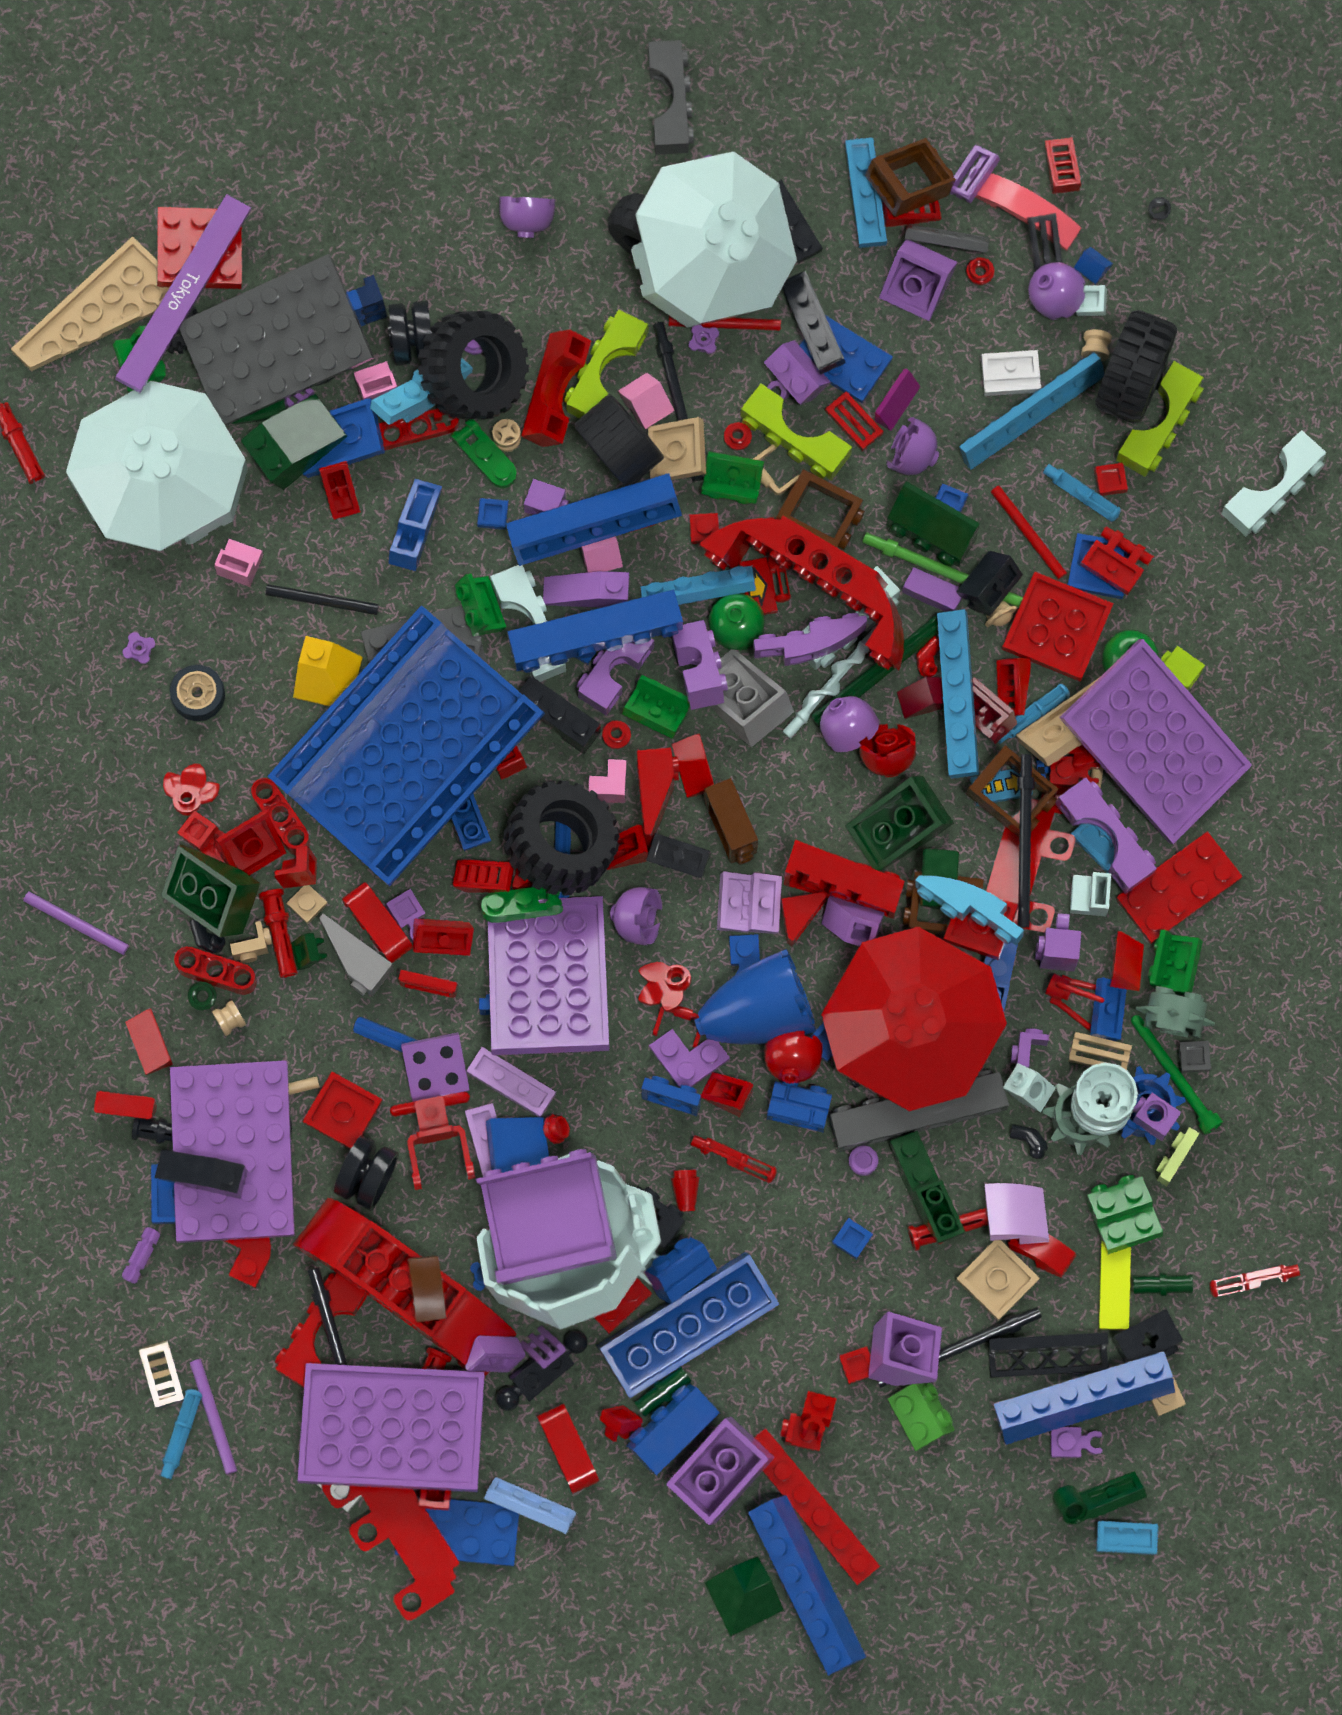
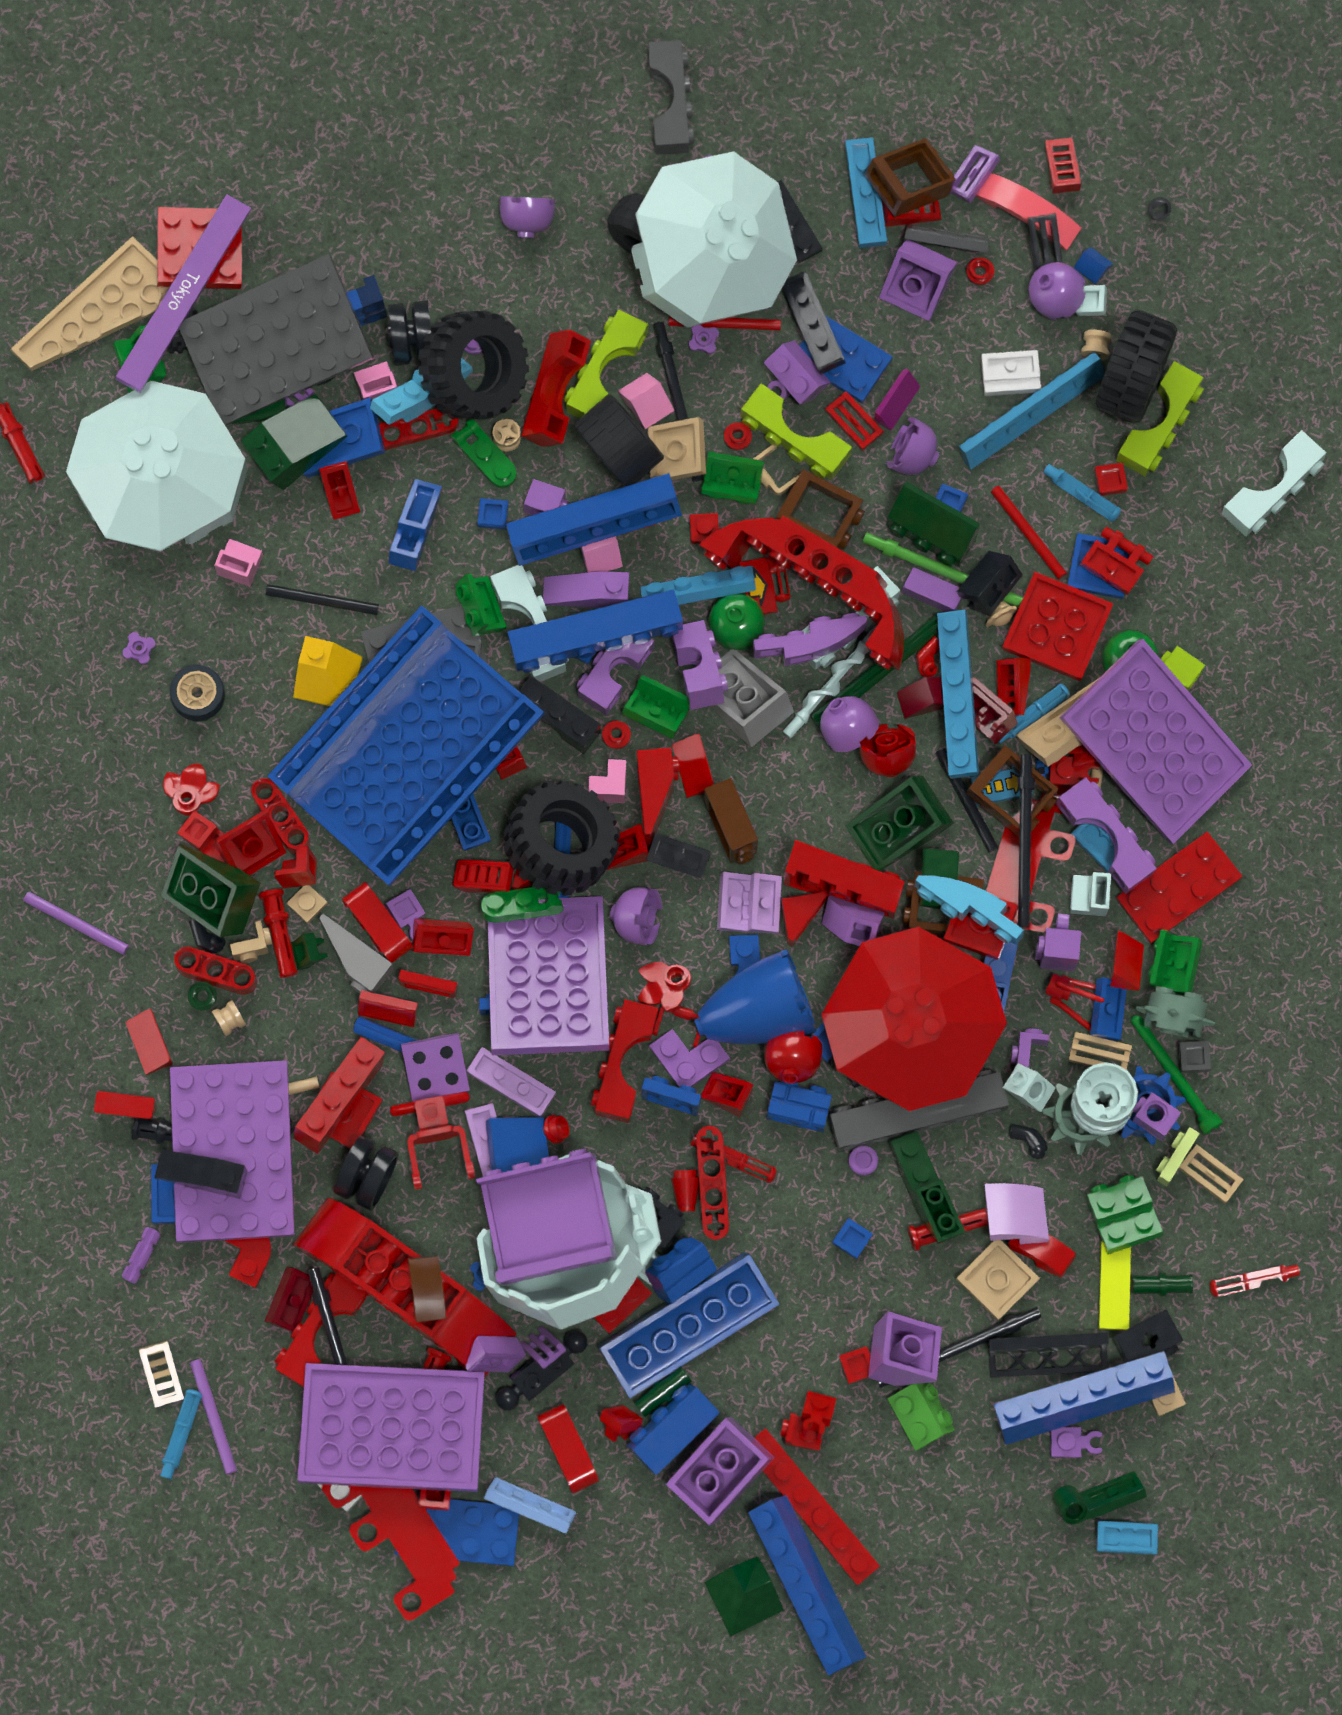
none -> dark red slope [264,1267,313,1332]
none -> red arch [294,1037,385,1154]
none -> red tile [358,990,418,1027]
none -> red arch [591,999,658,1123]
none -> red beam [696,1125,730,1240]
none -> black bar [935,748,999,853]
none -> tan tile [1178,1144,1244,1204]

